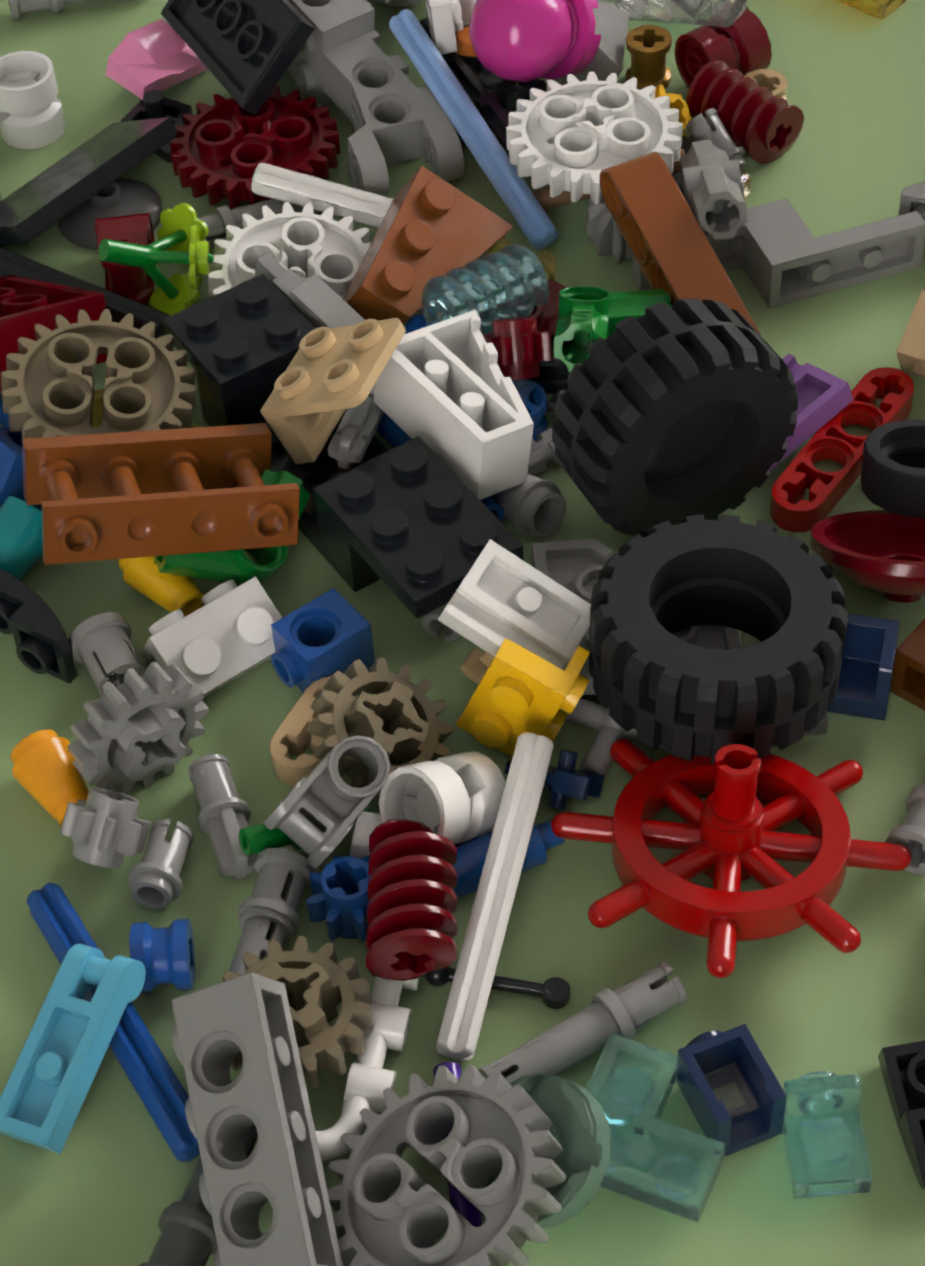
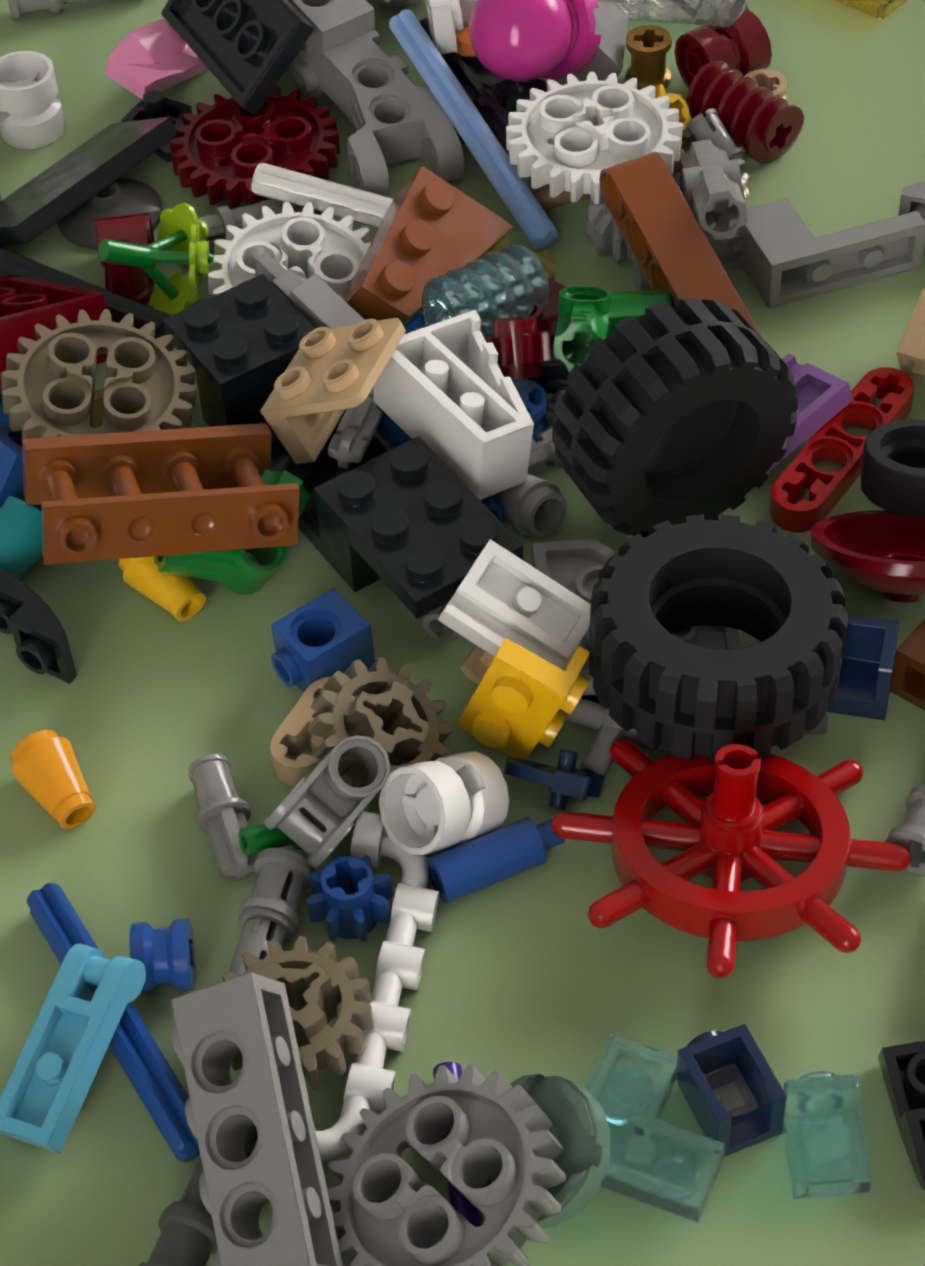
light grey gear [60,788,151,868] -> none
light grey bush [68,612,146,695] -> none
light grey gear [68,662,209,795] -> none
light grey pin [128,819,194,909] -> none
white bracket [141,576,282,697] -> none
dark red piece [366,819,457,981] -> none
black hinge [424,966,570,1009] -> none
white axle [436,732,554,1061] -> none
light grey pin [478,961,687,1084] -> none

